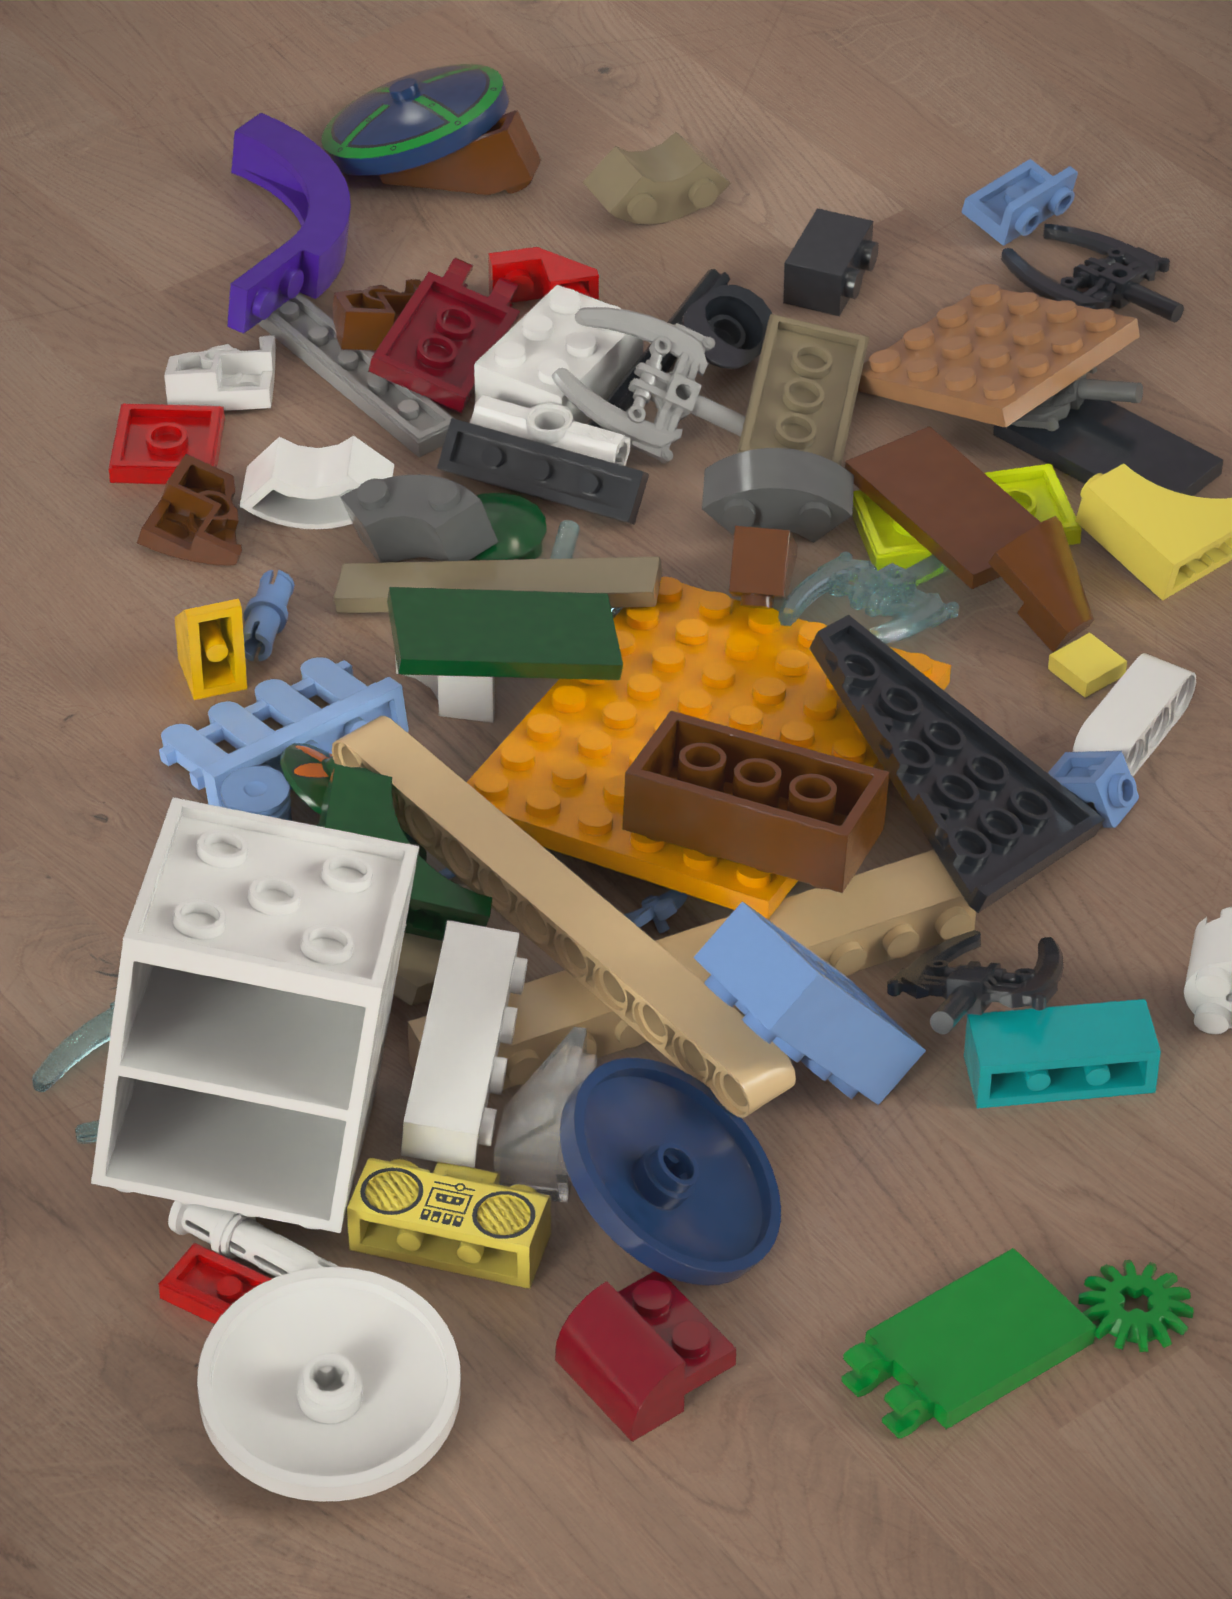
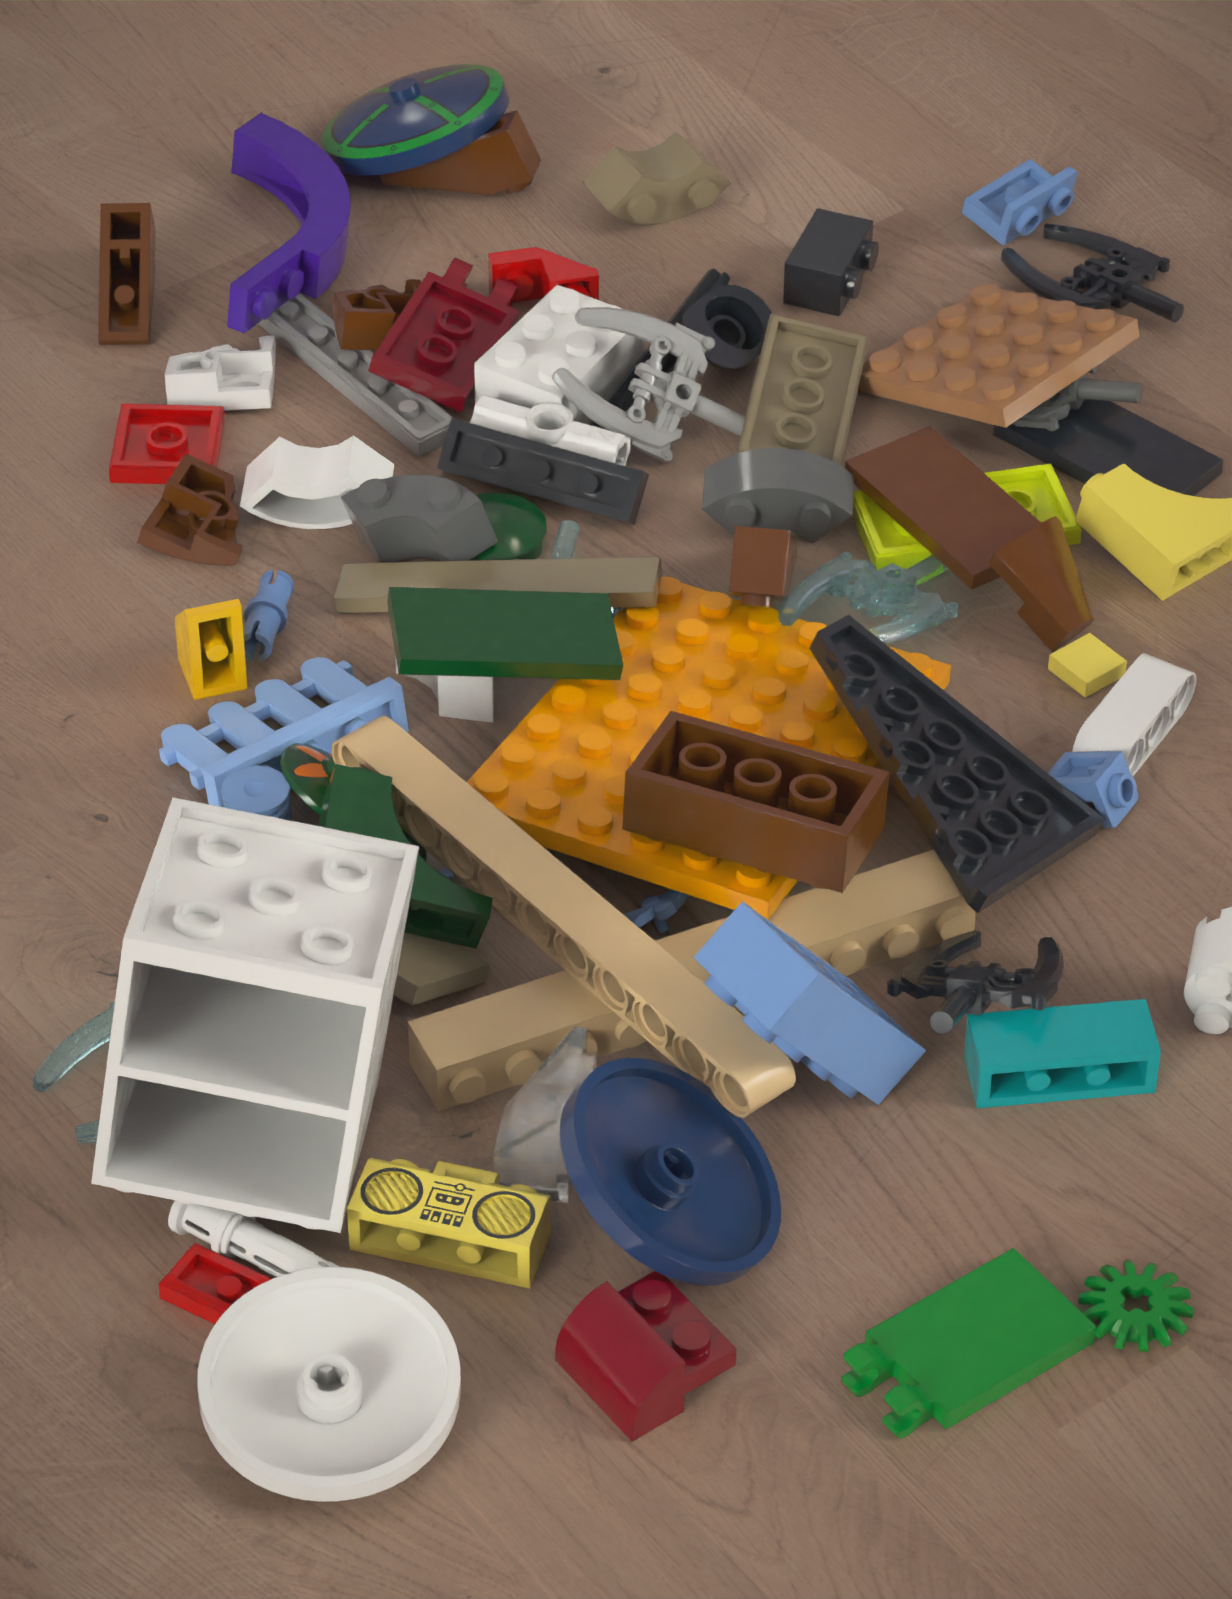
white brick [401,921,528,1168] -> none
none -> reddish brown slope [98,203,156,345]

